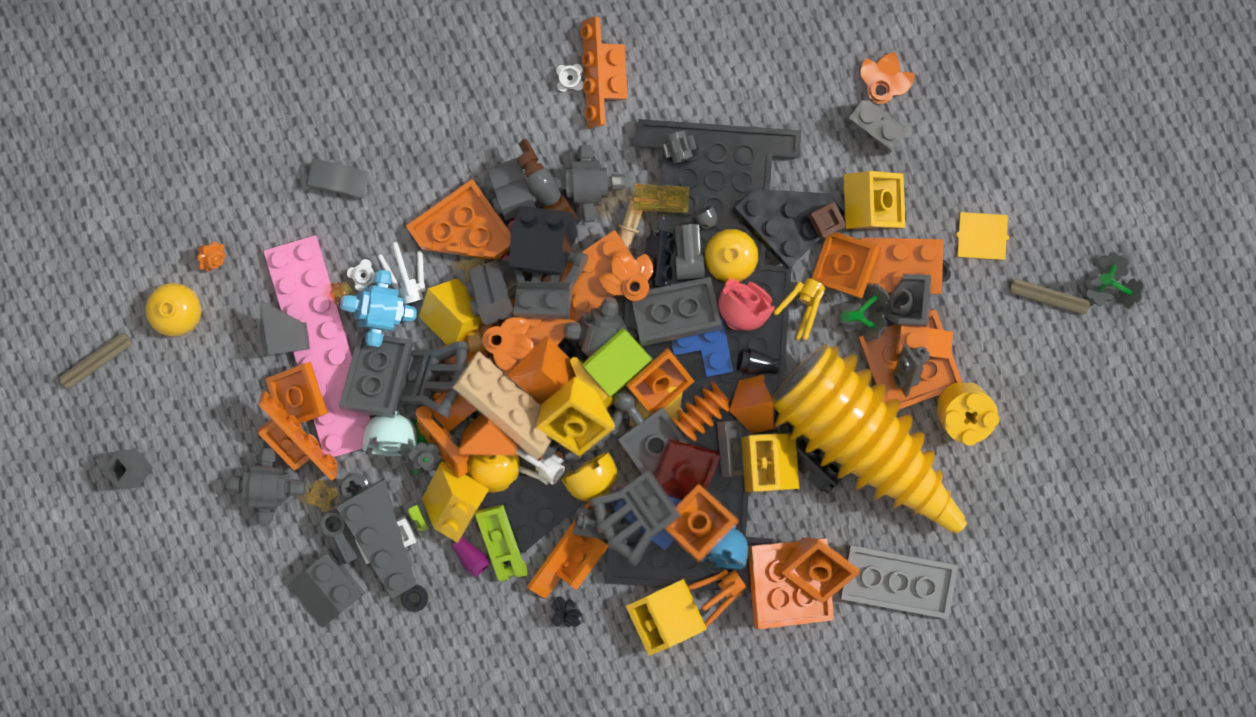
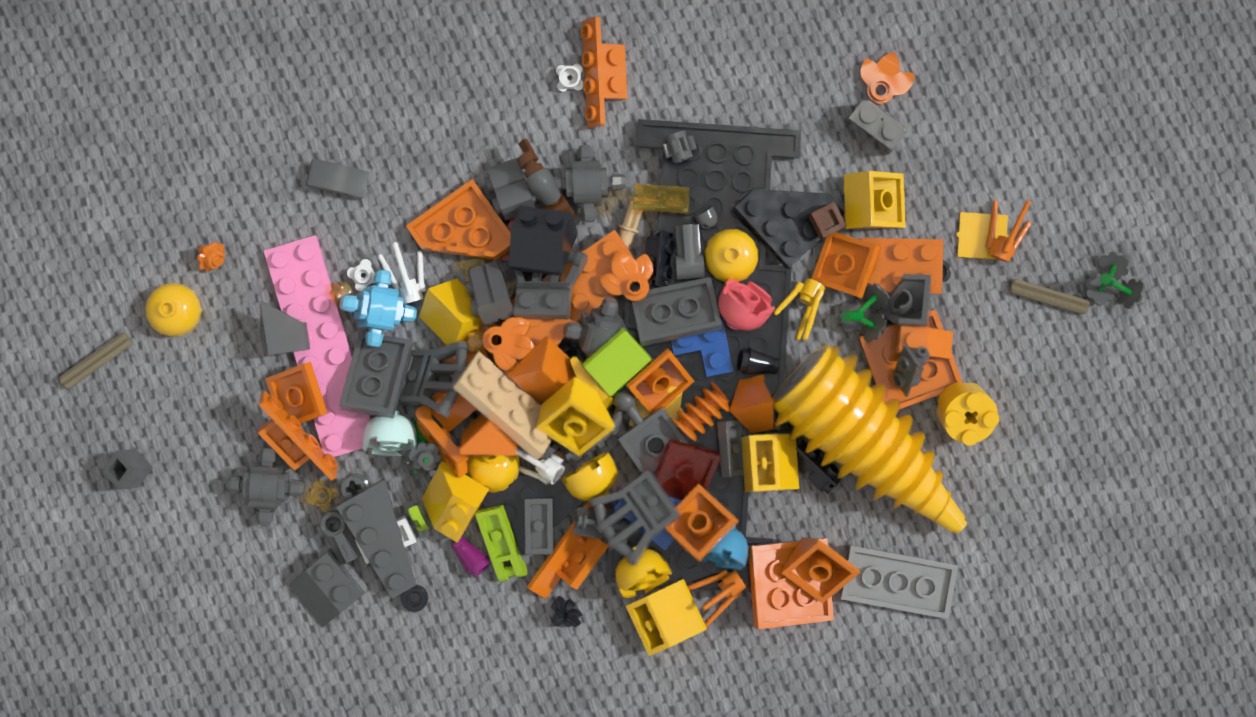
none -> dark grey plate [525,498,553,554]
none -> yellow cylinder [615,547,672,598]
none -> orange plant [985,200,1031,263]

